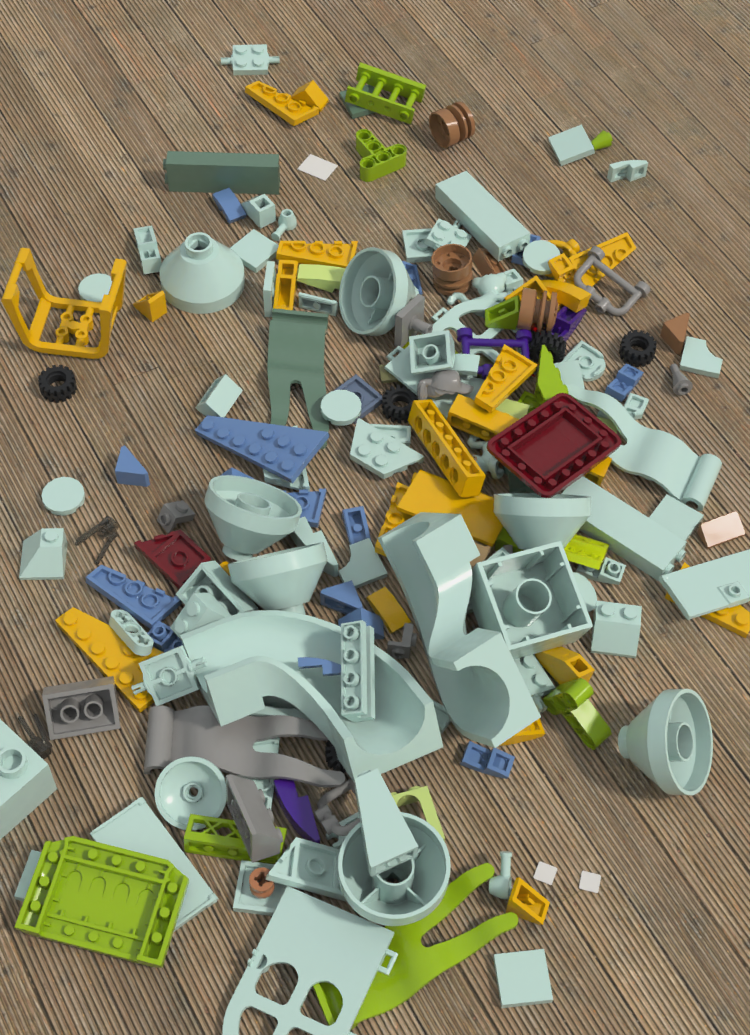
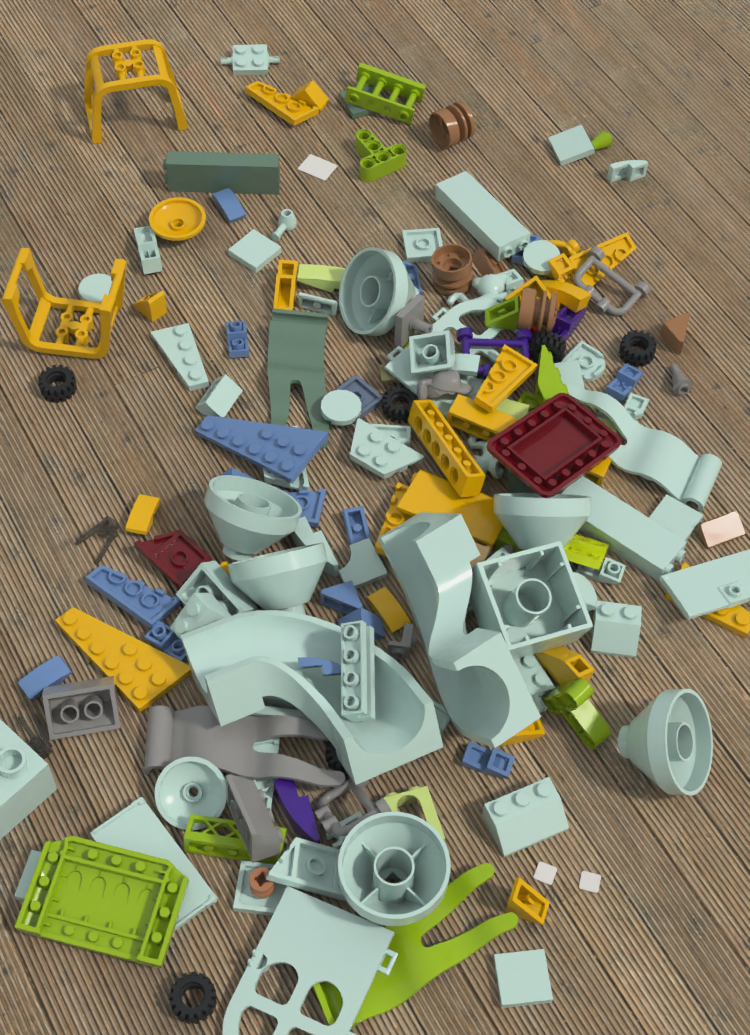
light aqua slope [19,528,68,580] -> none
light aqua tile [41,477,85,516] -> none
light aqua beam [109,609,154,656] -> none
medium blue slope [115,445,150,487] -> none
light aqua plate [131,645,207,706] -> none
light grey bracket [157,500,195,533] -> none
light aqua cone [159,232,245,314] -> none
light aqua slope [241,194,276,229] -> none
light aqua tile [263,261,276,317] -> none
yellow wing [276,241,358,268] -> none
light aqua slope [355,768,418,877] -> none
light aqua plate [424,219,472,250] -> none
light aqua bar [489,851,512,900] -> none
light aqua tile [679,336,723,378] -> none
none -> medium blue slope [18,655,73,701]
none -> yellow windscreen [84,39,188,144]
none -> yellow slope [125,494,160,535]
none -> yellow dish [149,197,206,241]
none -> light aqua wing [150,323,209,391]
none -> black tyre [169,972,217,1024]
none -> medium blue slope [226,321,250,358]
none -> light aqua slope [482,777,569,857]

